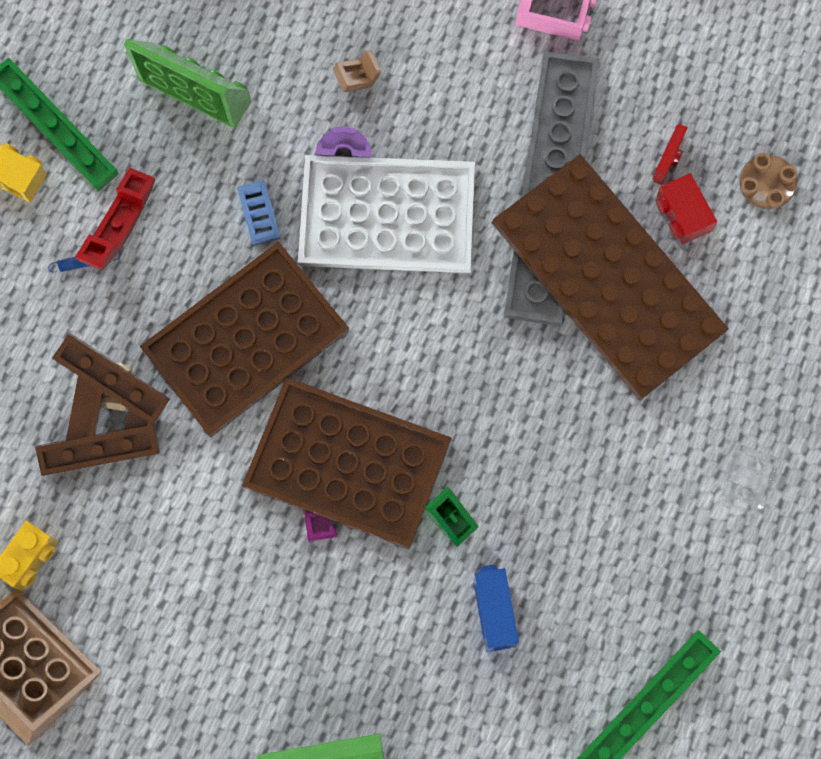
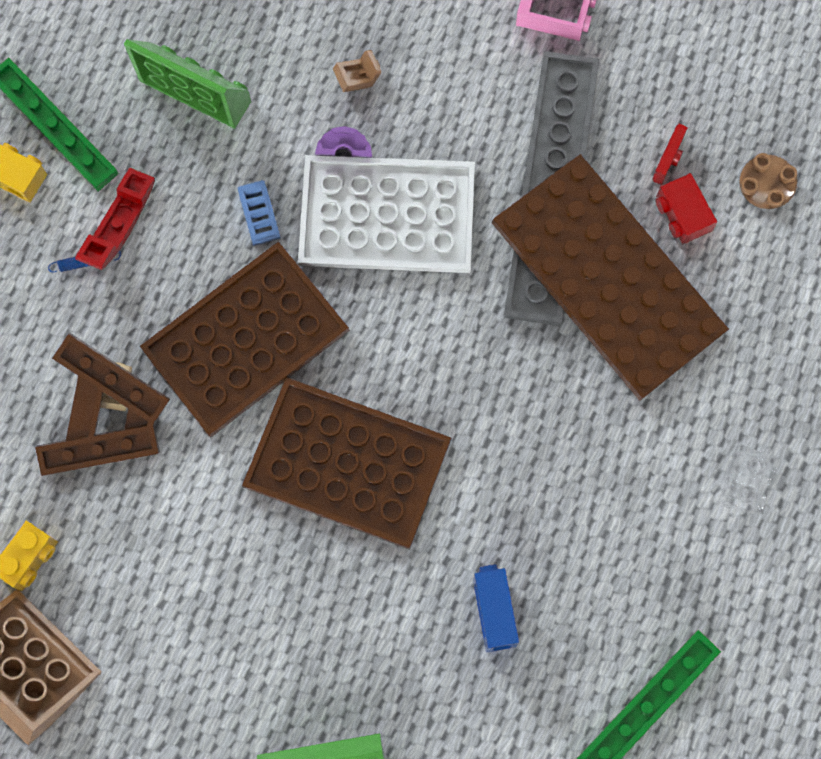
magenta tile [304,511,338,542] -> none
green slope [425,487,479,547] -> none

